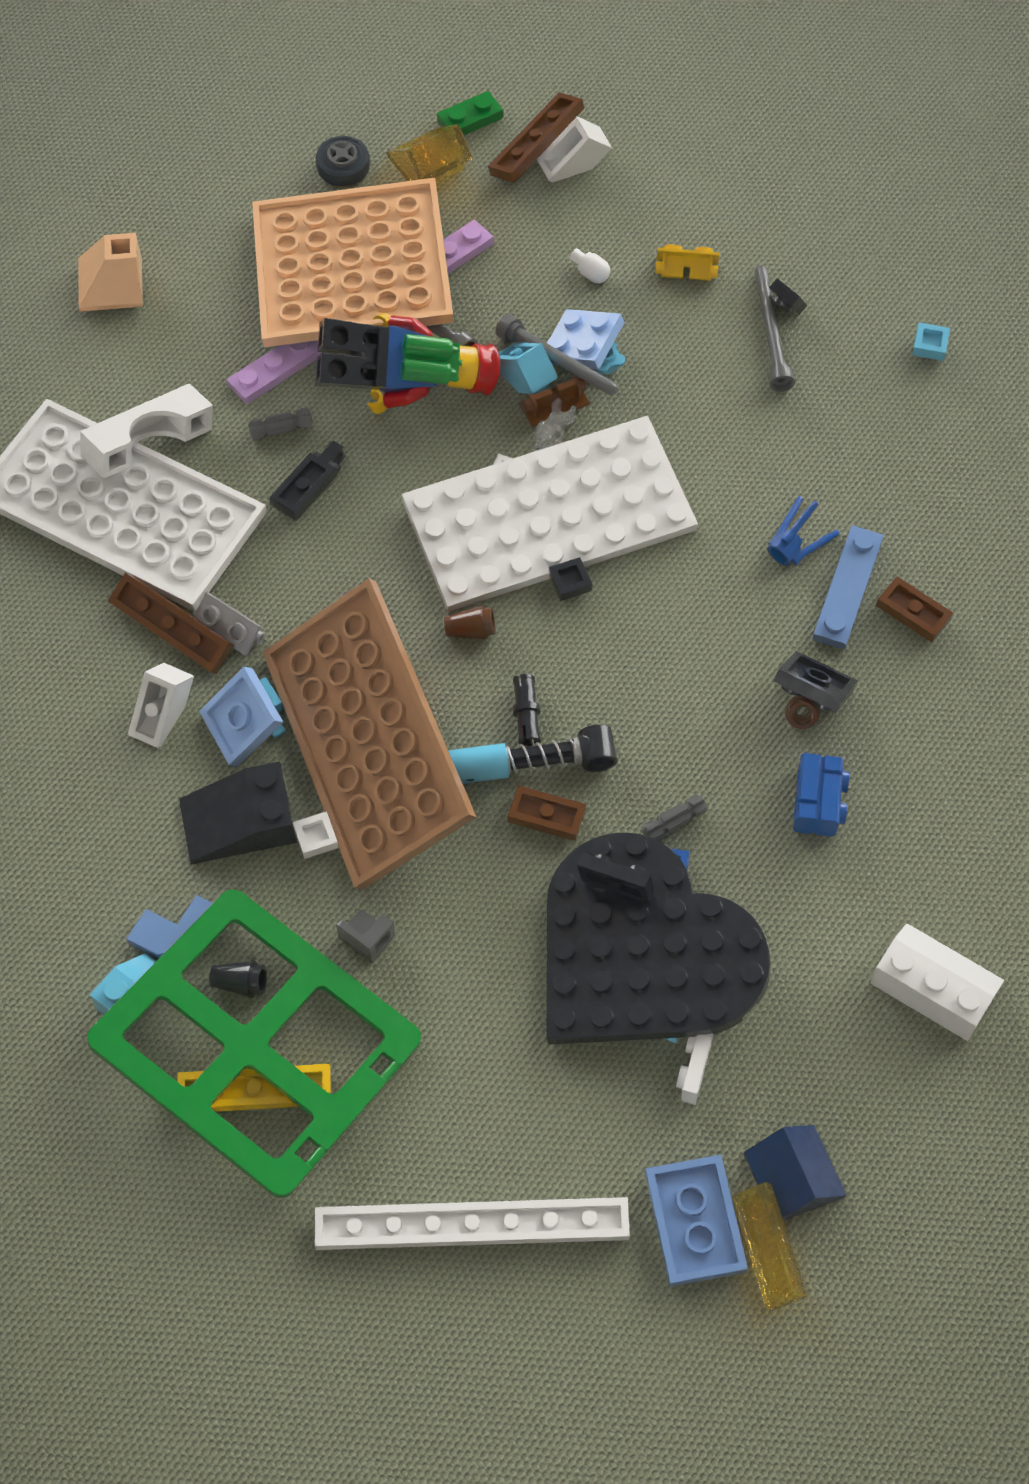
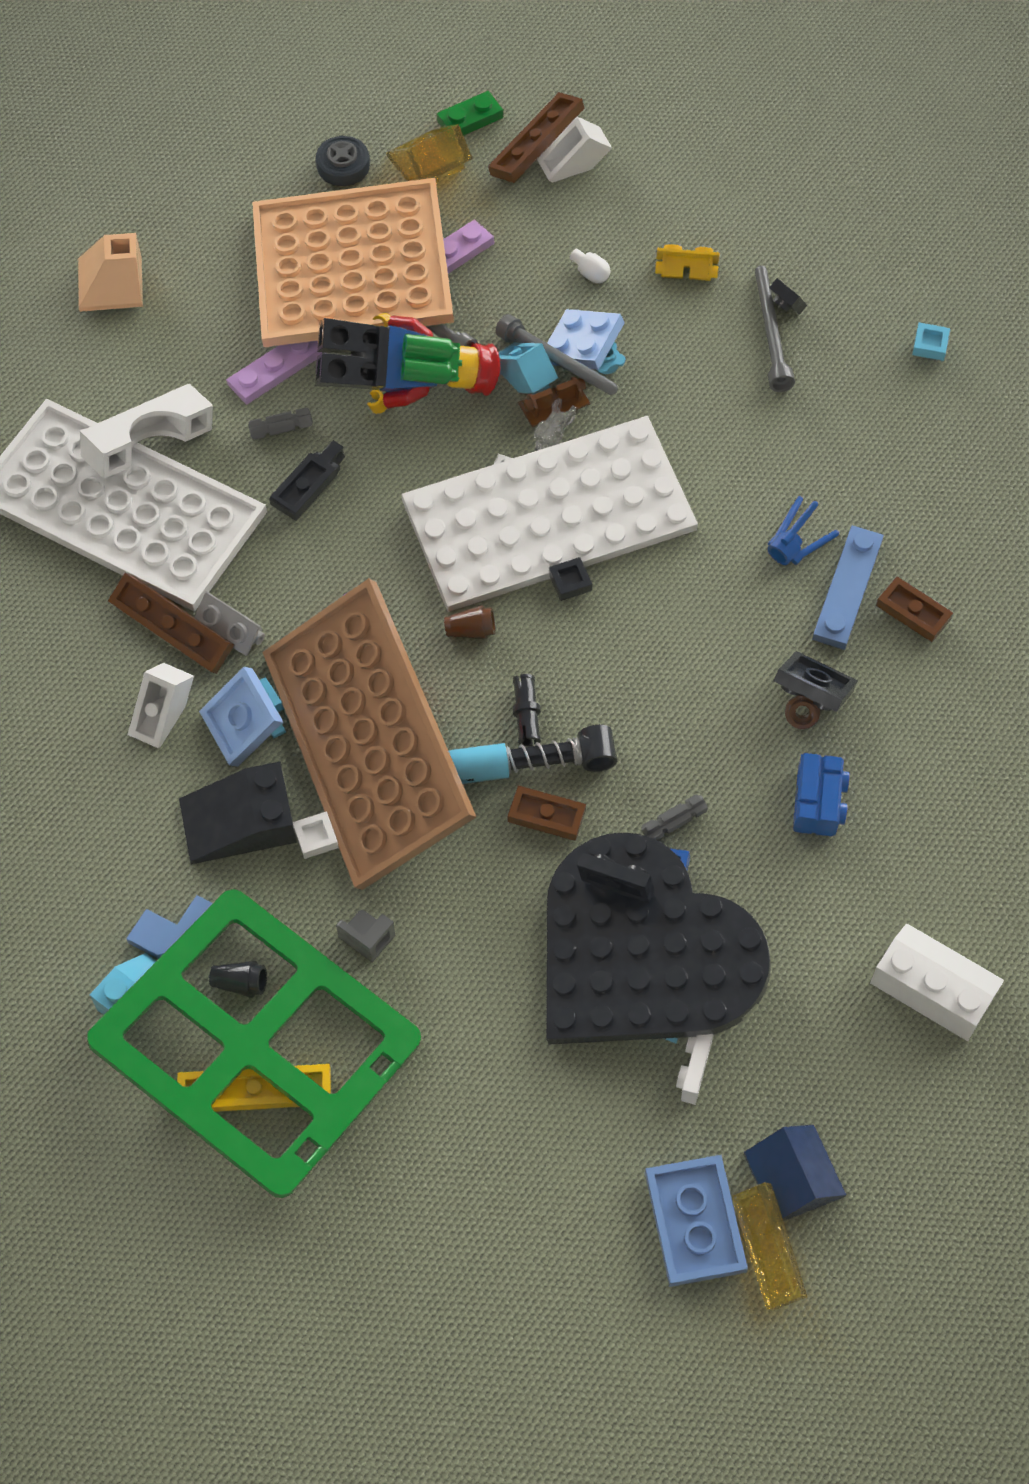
white plate [315,1197,630,1250] -> none

